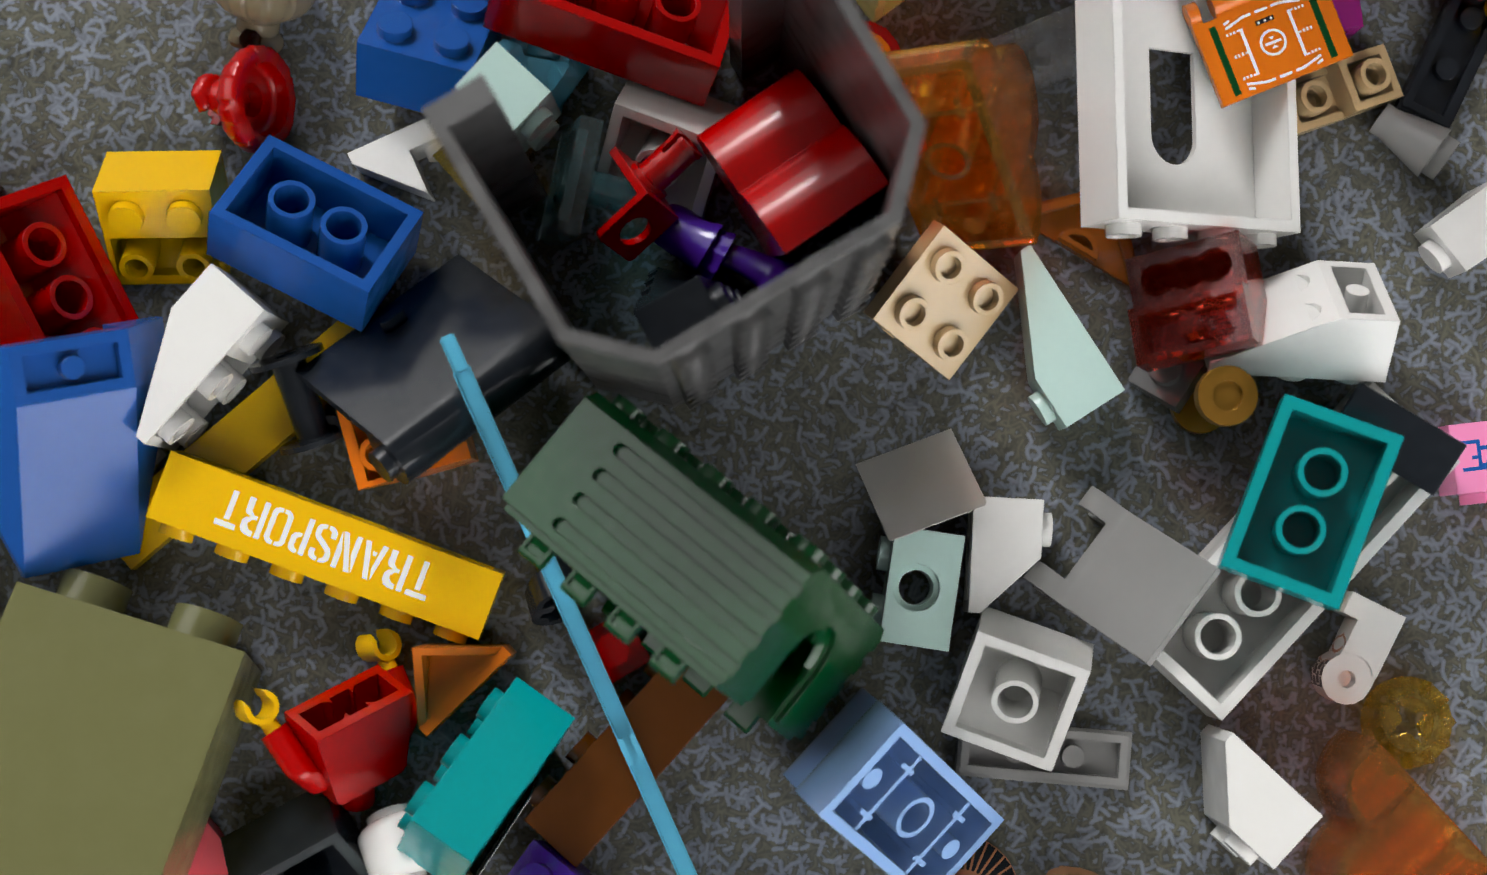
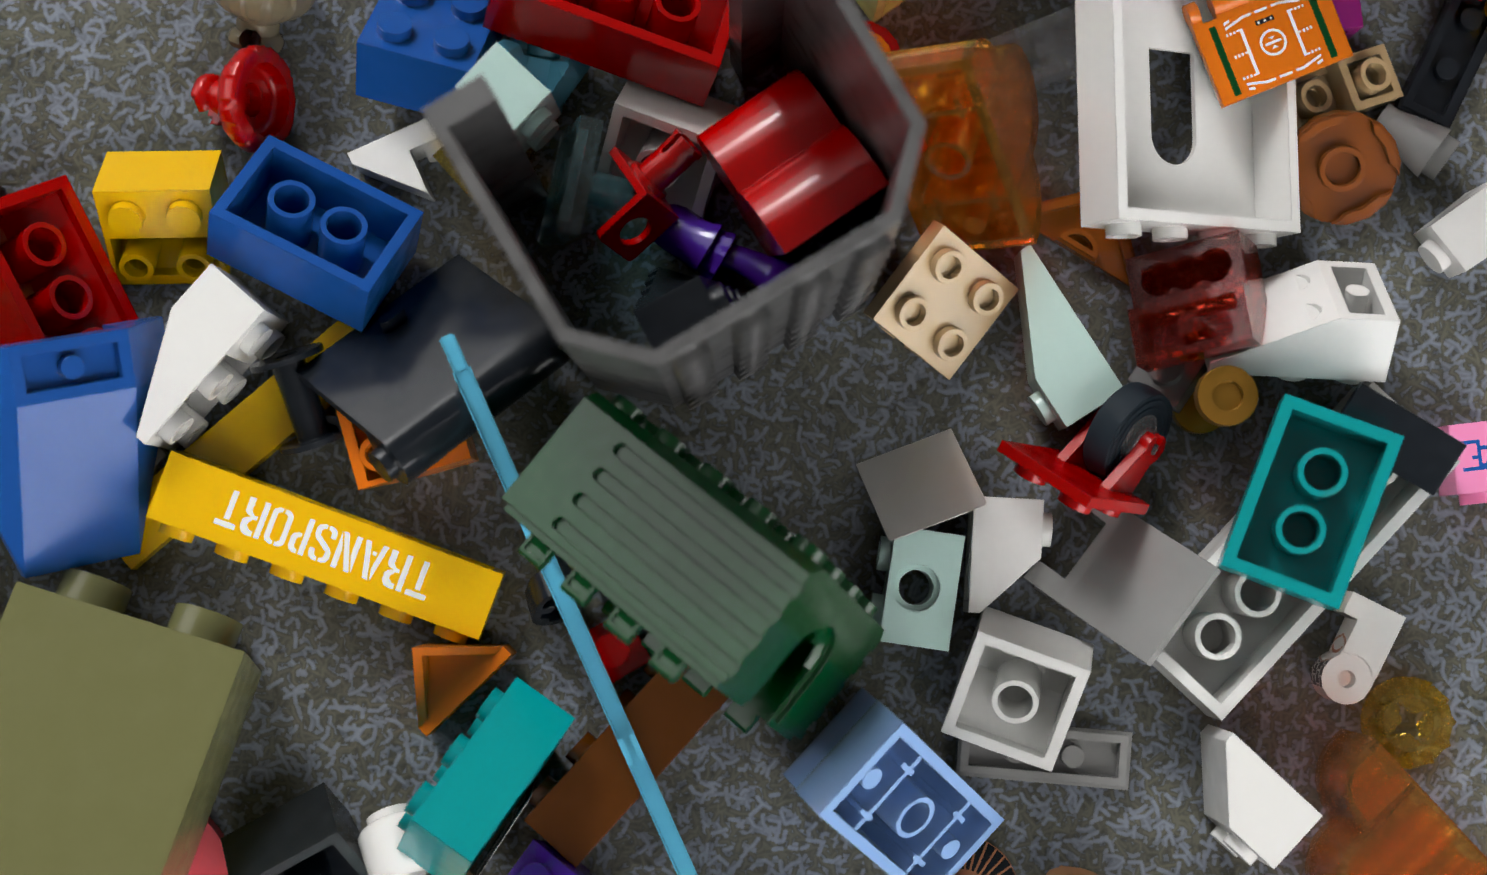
red torso [233,629,418,812] -> none
none -> plate [997,382,1172,518]
none -> dark orange tile [1297,109,1401,225]

